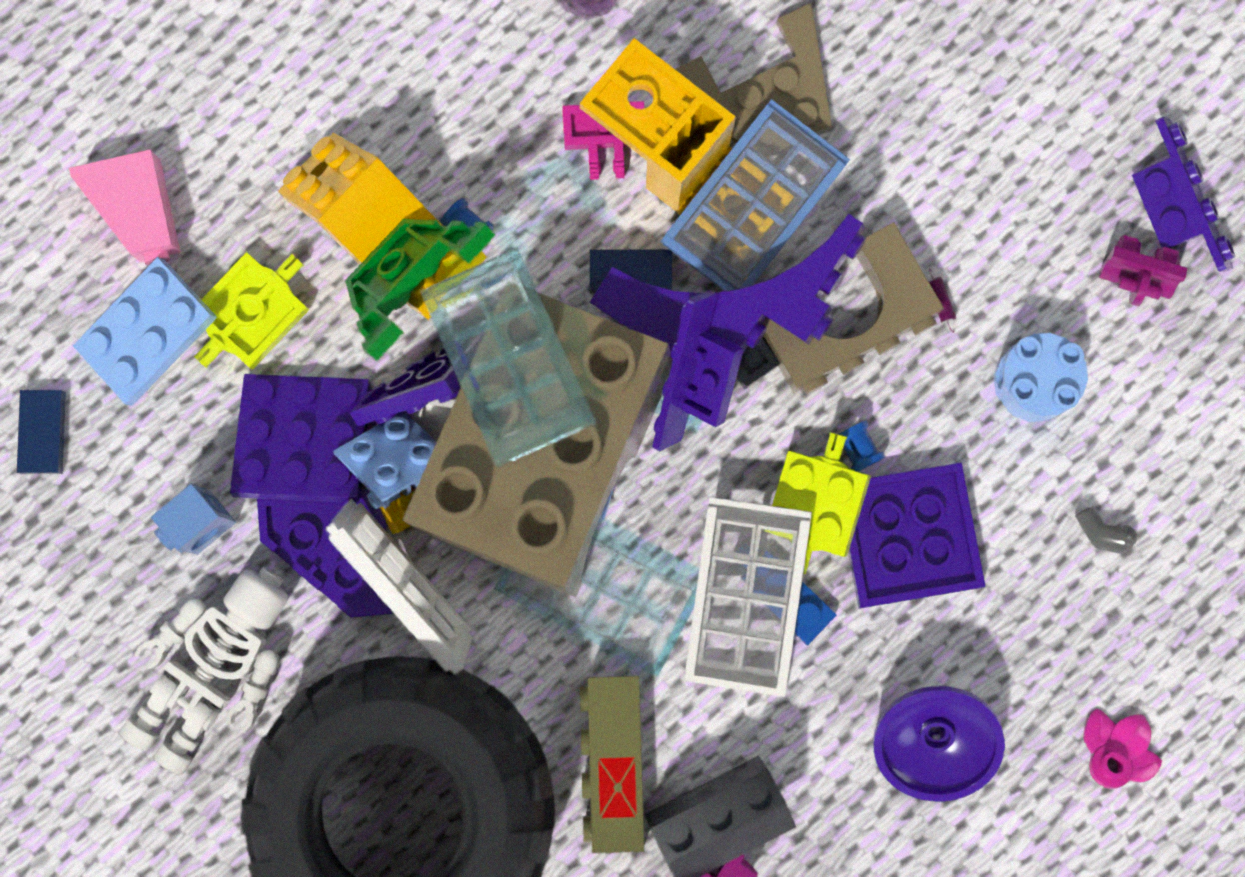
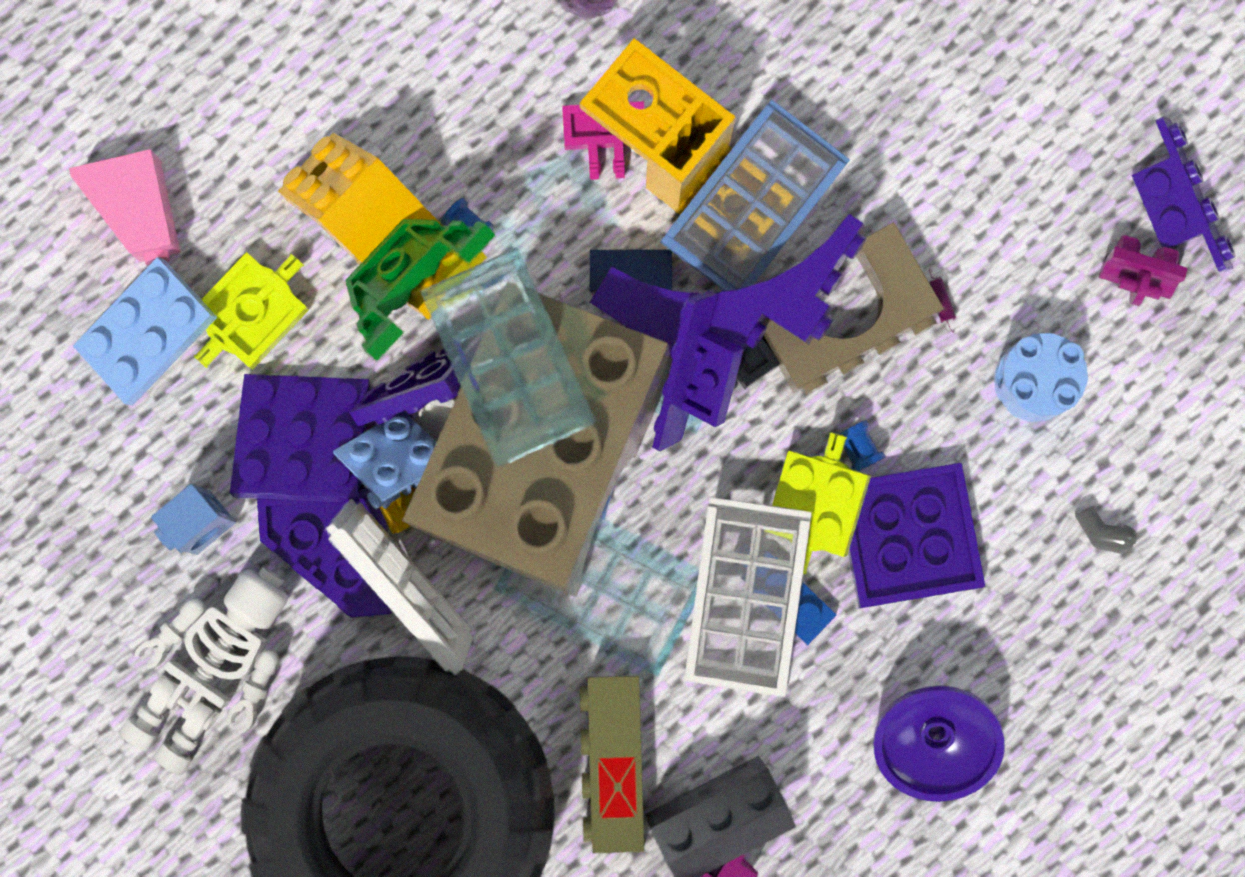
dark blue tile [16,390,66,474] -> none
dark tan wing [675,3,832,165] -> none
dark pink plate [1083,709,1162,789] -> none

